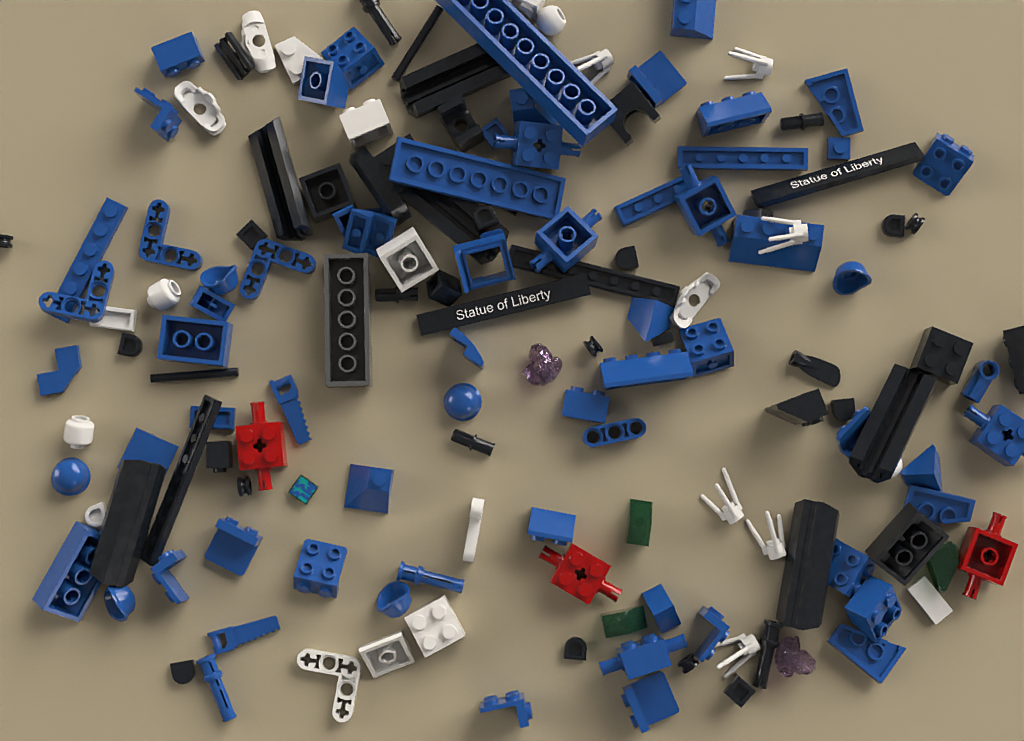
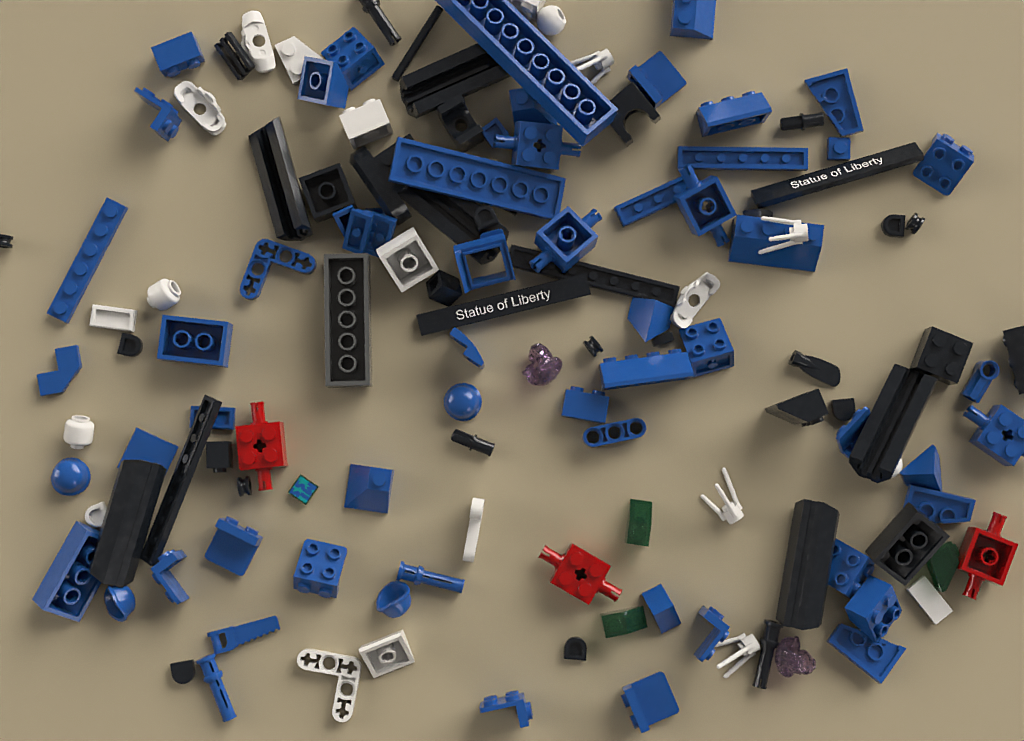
blue beam [38,260,115,323] -> none
blue beam [139,199,203,271] -> none
black bar [150,367,239,383] -> none
blue slope [189,285,235,322] -> none
blue helmet [200,265,238,295] -> none
black tile [236,219,268,251] -> none
blue piece [269,374,312,444] -> none
black axle [375,286,418,303] -> none
white brick [404,595,466,658] -> none
blue slope [527,507,576,546] -> none
blue brick [599,633,688,680] -> none
black tile [615,245,639,270] -> none
black bush [677,653,700,674] -> none
black panel [723,673,756,708] -> none
white plant [724,47,773,80] -> none
white plant [745,511,787,560] -> none
blue helmet [832,261,872,295] -> none

